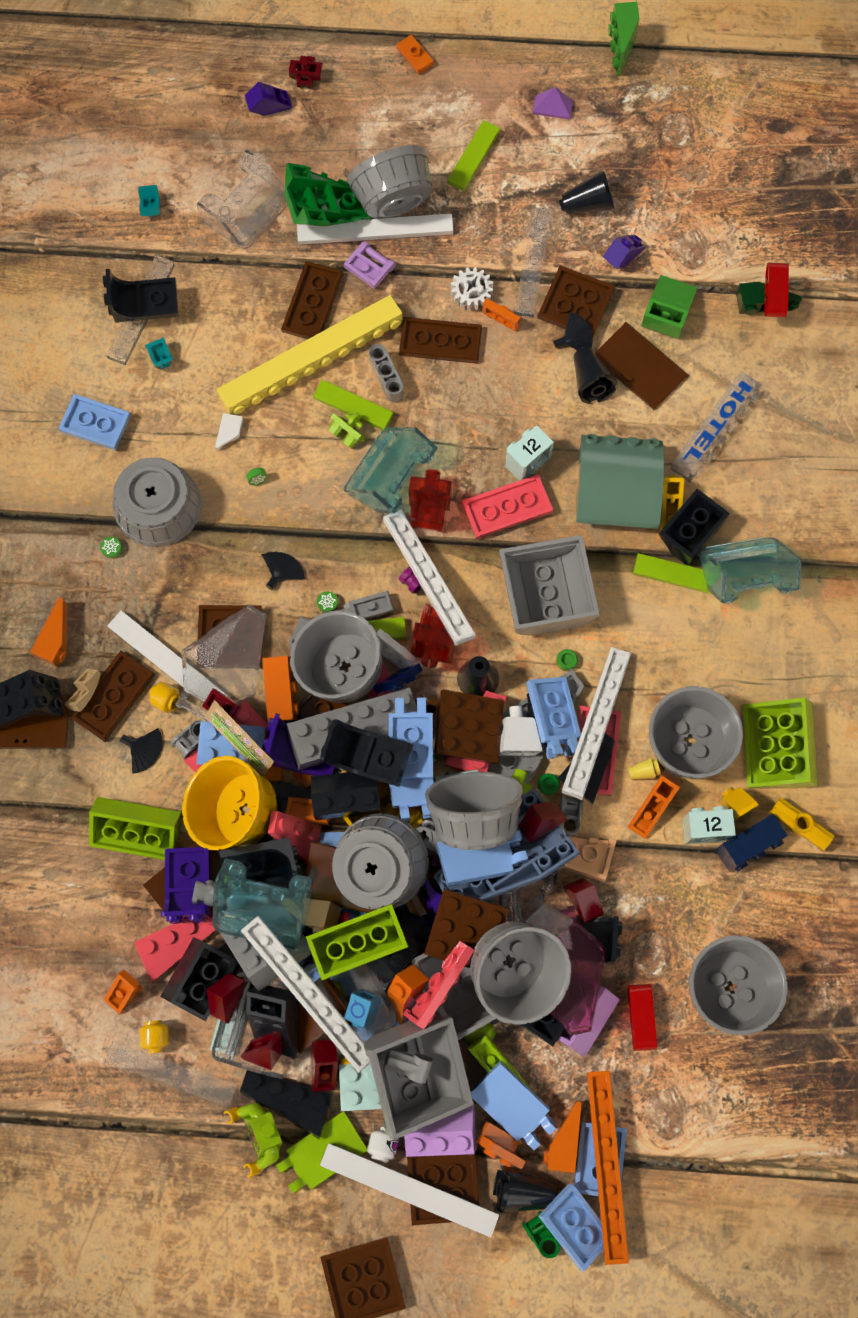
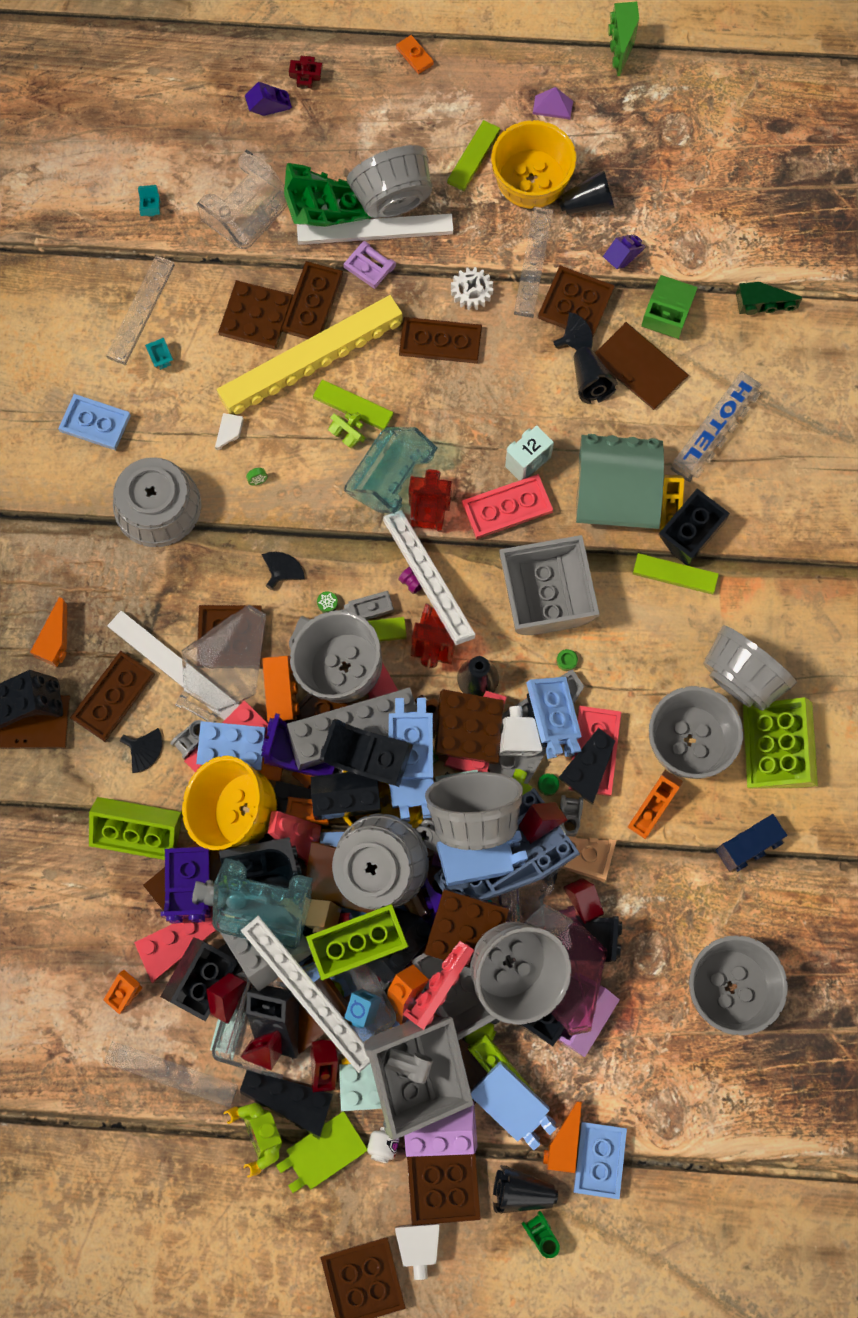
tan slope [65,669,101,712] -> none
bright green tile [100,537,122,558] -> none
black bracket [103,269,179,323] -> none
yellow head [139,1020,169,1054] -> none
yellow head [149,682,181,713] -> none
dark red slope [202,688,242,719] -> none
sticker [205,700,274,775] -> none
white tile [320,1143,499,1237] -> none
light grey beam [369,344,404,403] -> none
clear blue plate [373,663,423,694] -> none
white hinge [376,629,424,676] -> none
orange bracket [475,1122,526,1170] -> none
orange plate [483,298,521,331] -> none
light blue plate [539,1183,603,1271] -> none
white tile [562,647,631,800] -> none
orange plate [586,1071,629,1265] -> none
red beam [627,984,657,1051] -> none
light yellow cone [628,758,661,780] -> none
light aqua brick [682,806,736,845] -> none
clear light blue windscreen [700,537,802,604] -> none
yellow slope [718,787,758,822] -> none
red beam [764,262,789,318] -> none
yellow piece [769,797,834,851] -> none
none -> reddish brown plate [218,280,293,350]
none -> white torso [395,1223,439,1280]
none -> yellow piece [491,120,576,209]
none -> light grey piece [703,625,797,711]

